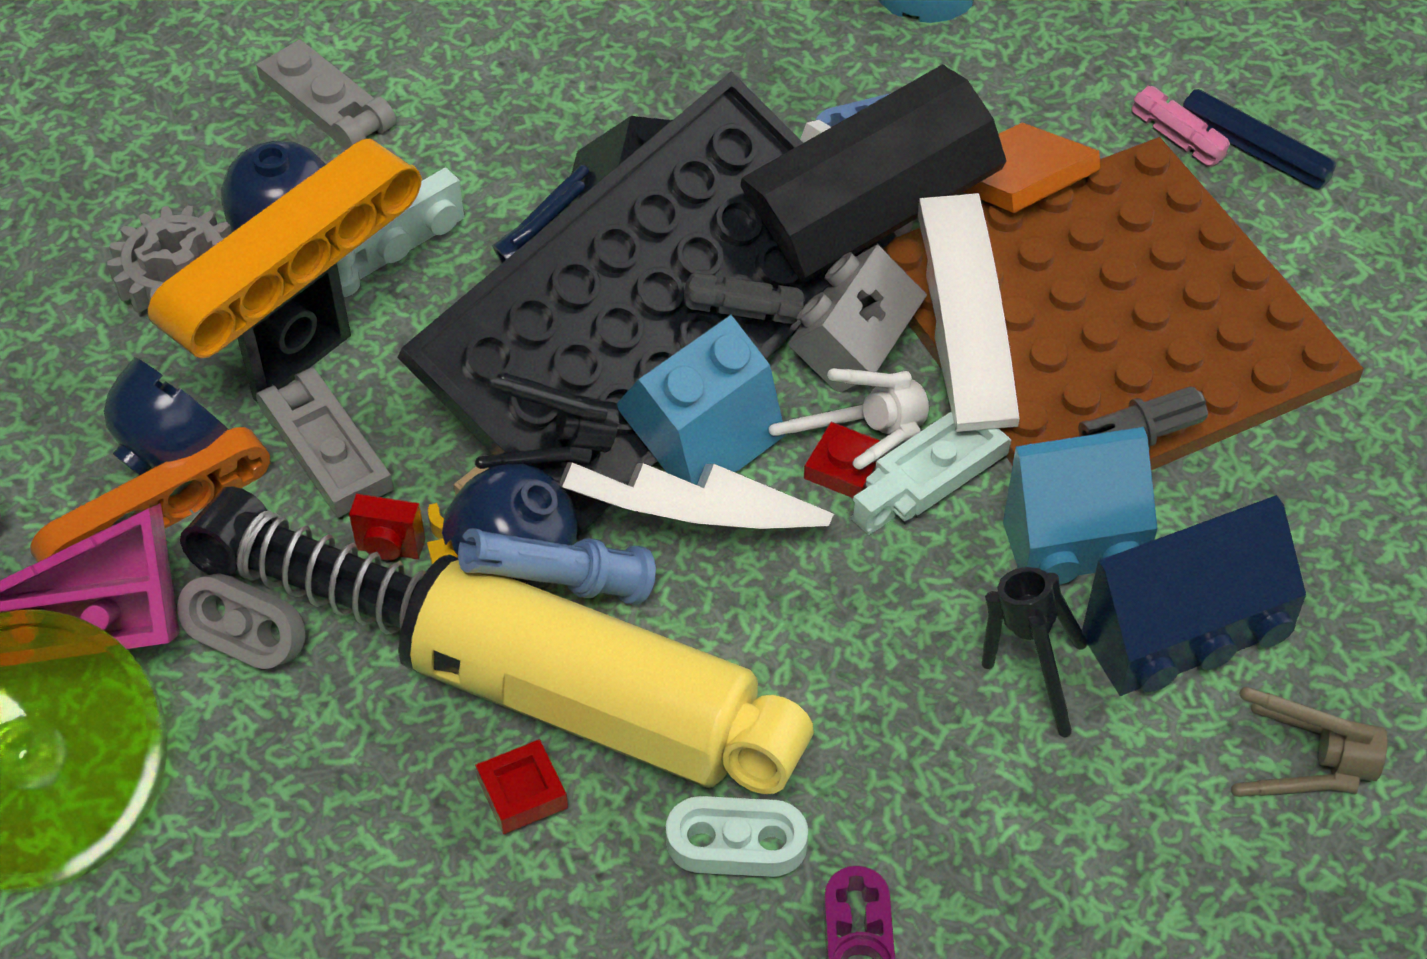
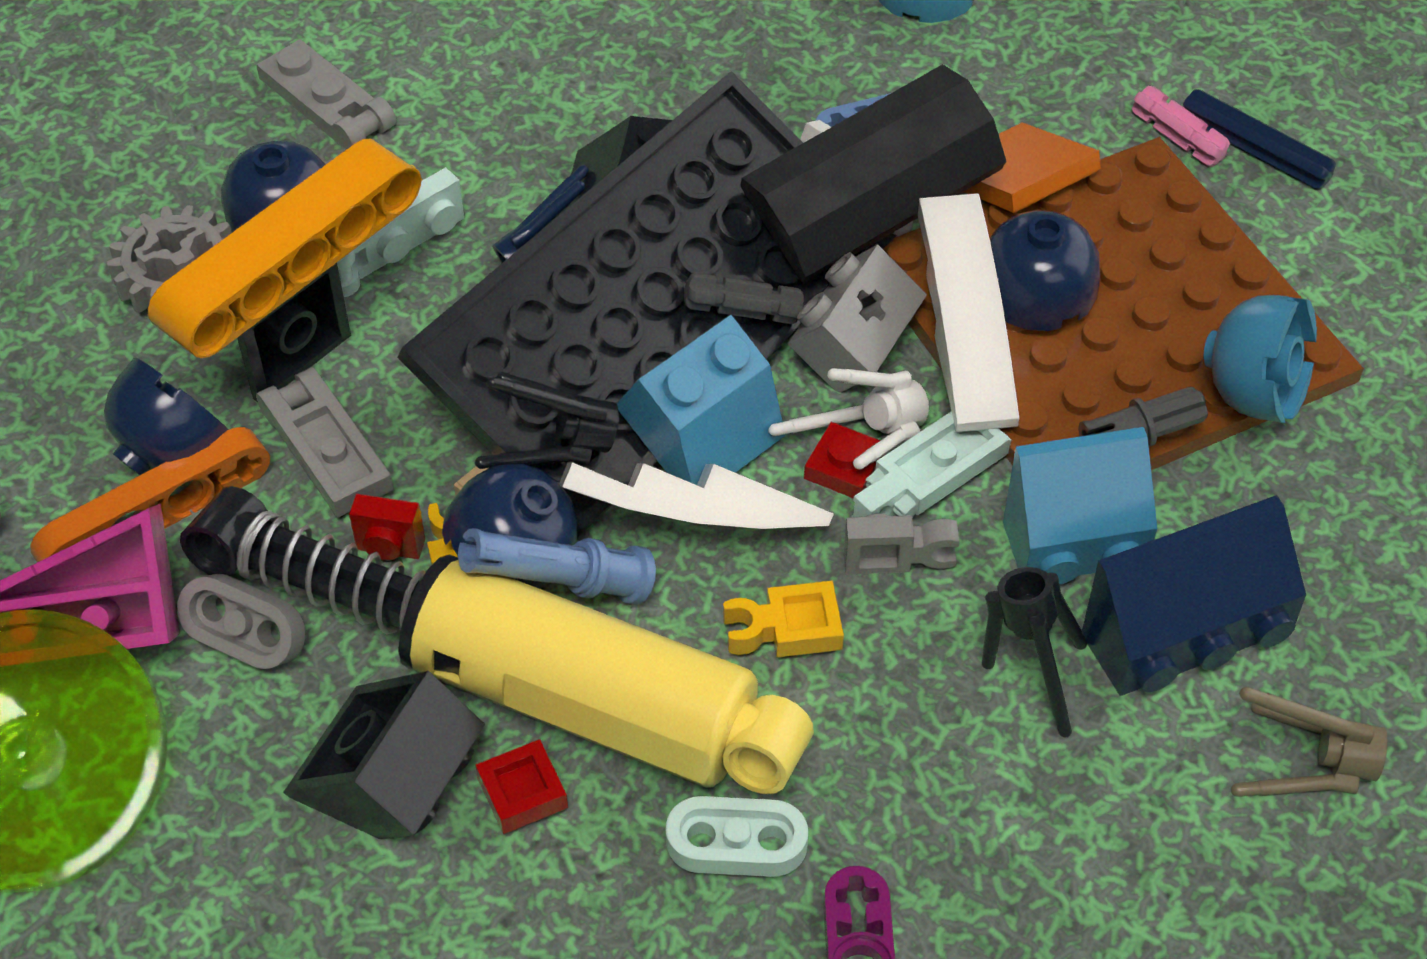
none -> black slope [283,671,485,839]
none -> yellow plate [723,580,844,657]
none -> light grey plate [844,514,959,574]
none -> dark blue cylinder [990,210,1100,331]
none -> dark azure cylinder [1204,295,1317,423]

